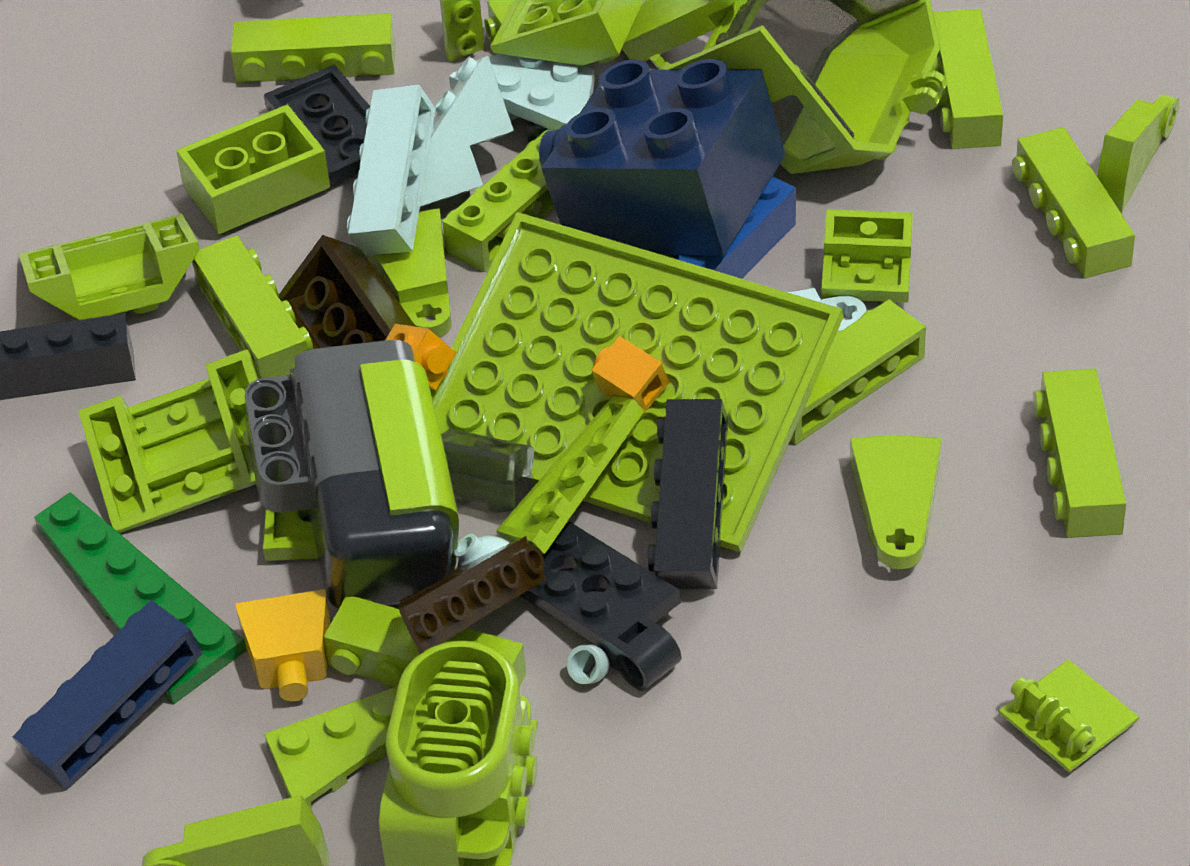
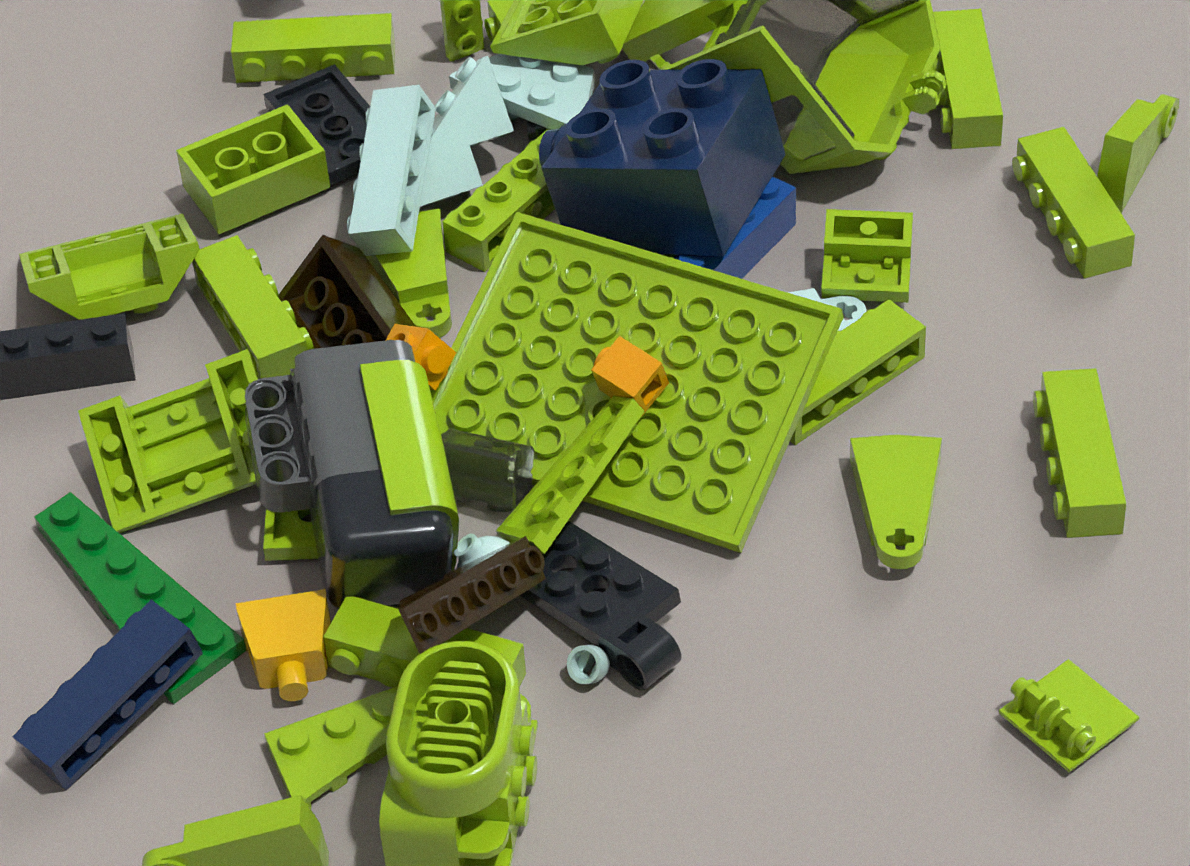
black brick [648,399,728,589] -> none

